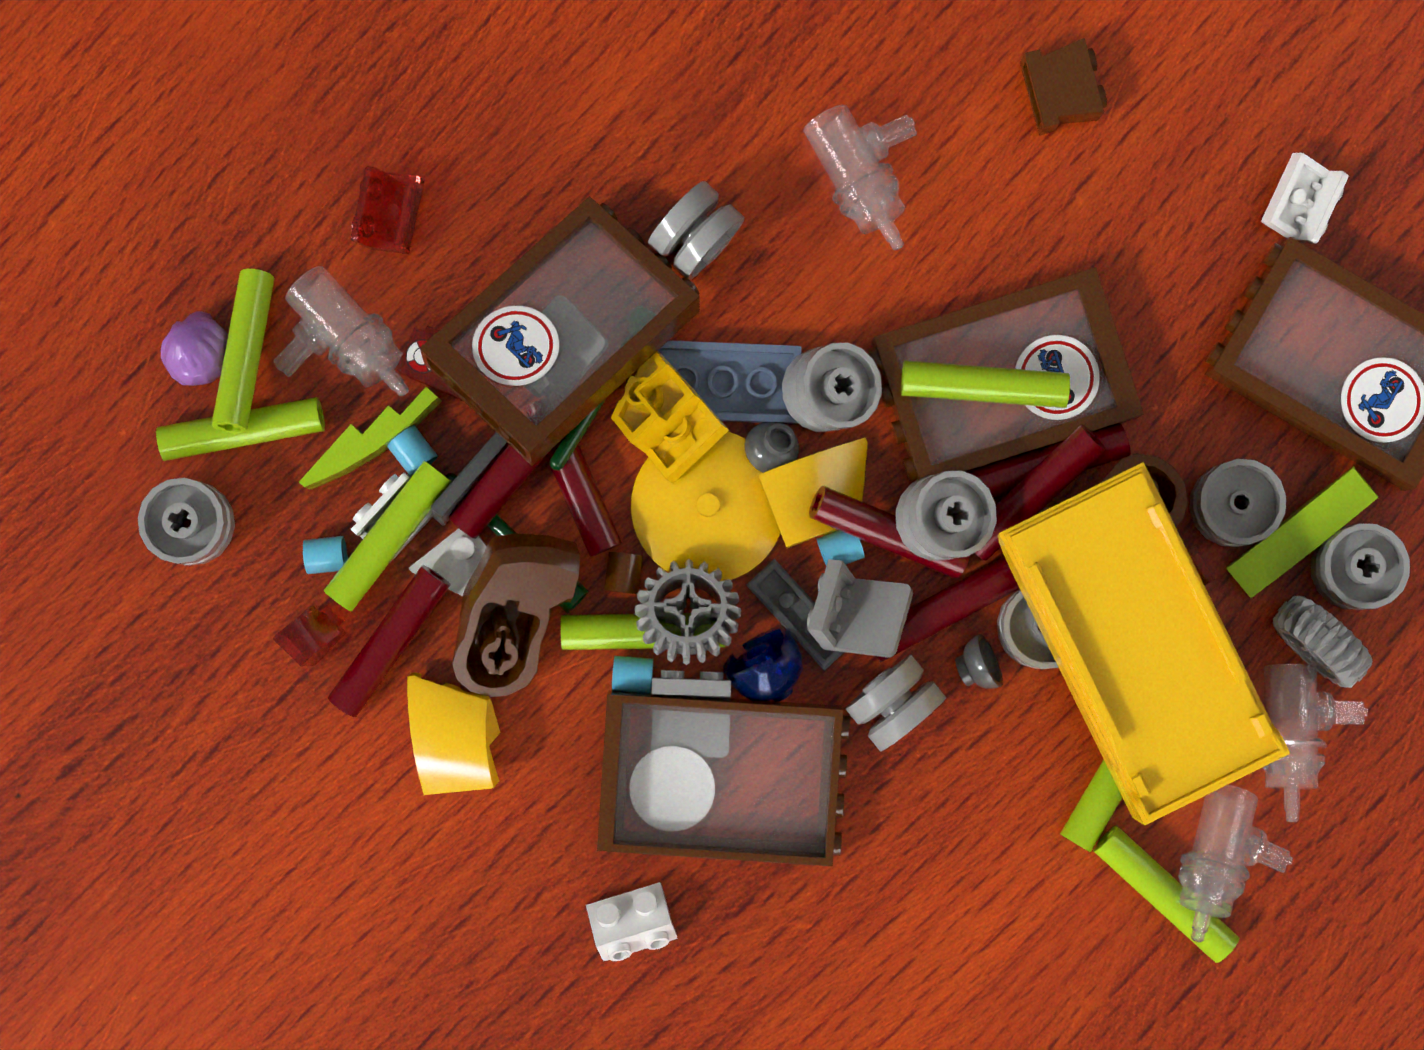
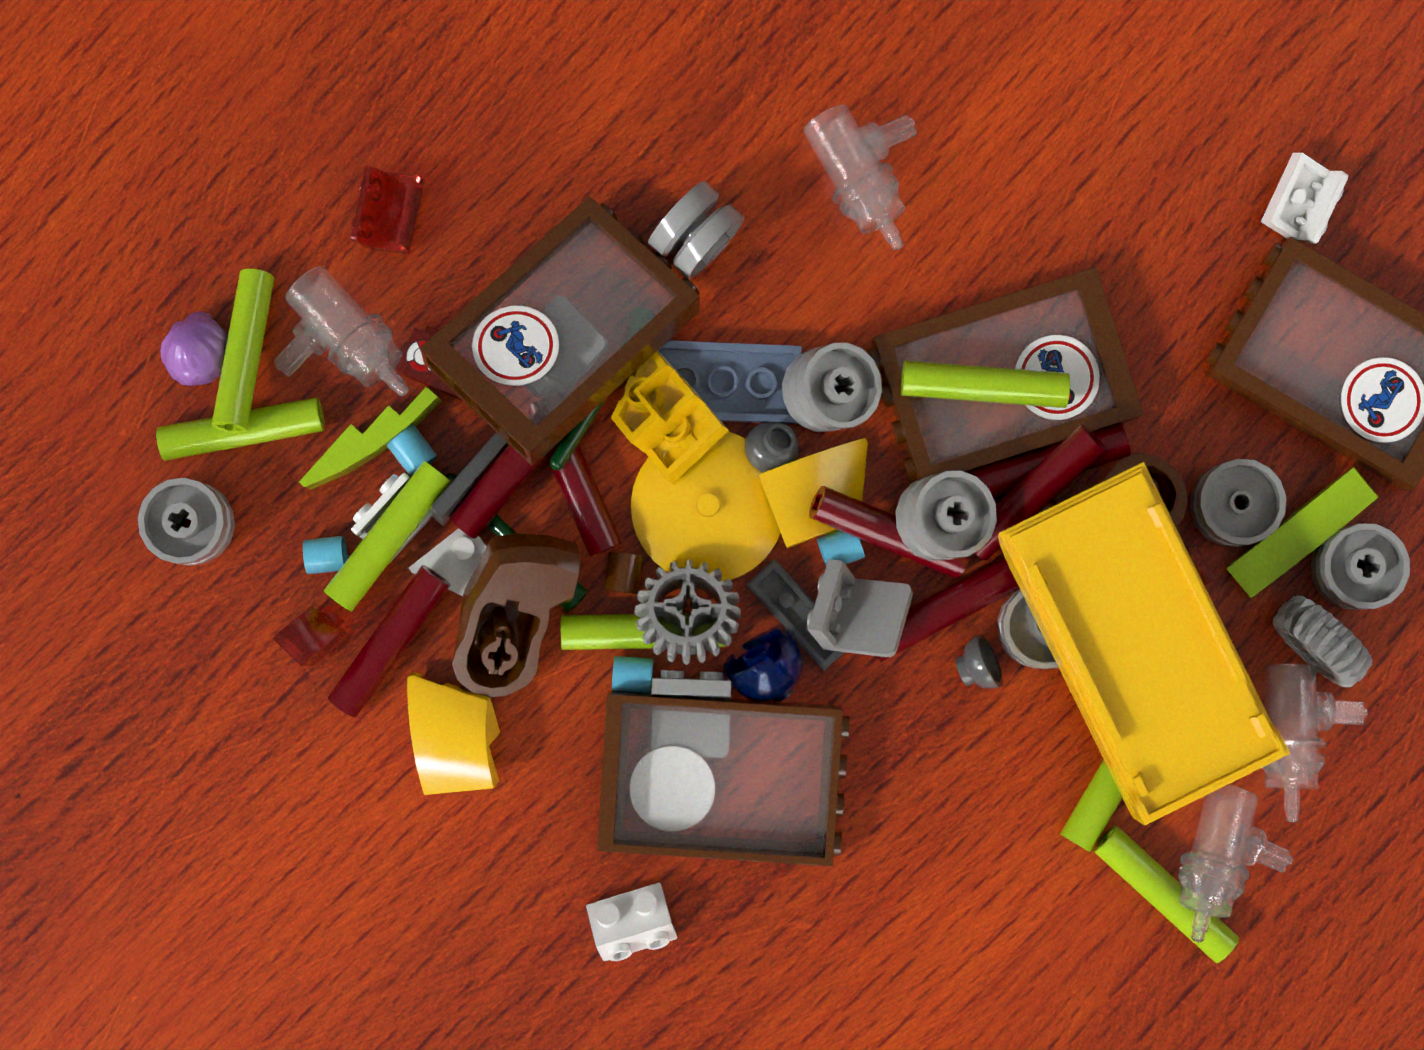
light grey wheel [845,654,946,752] -> none
reddish brown hips [1020,38,1107,136] -> none

